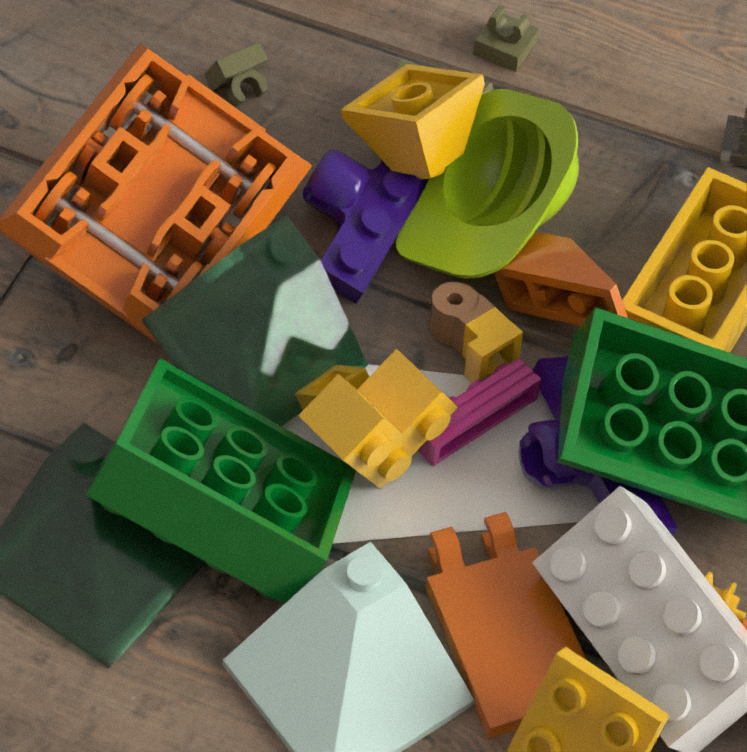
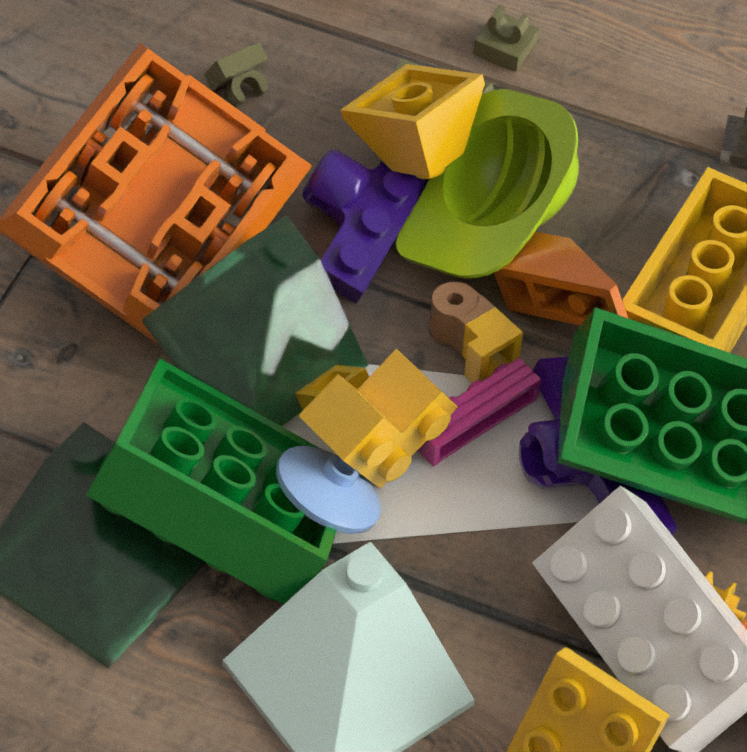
orange tile [425,512,586,739] -> none
none -> light blue dish [276,446,381,534]

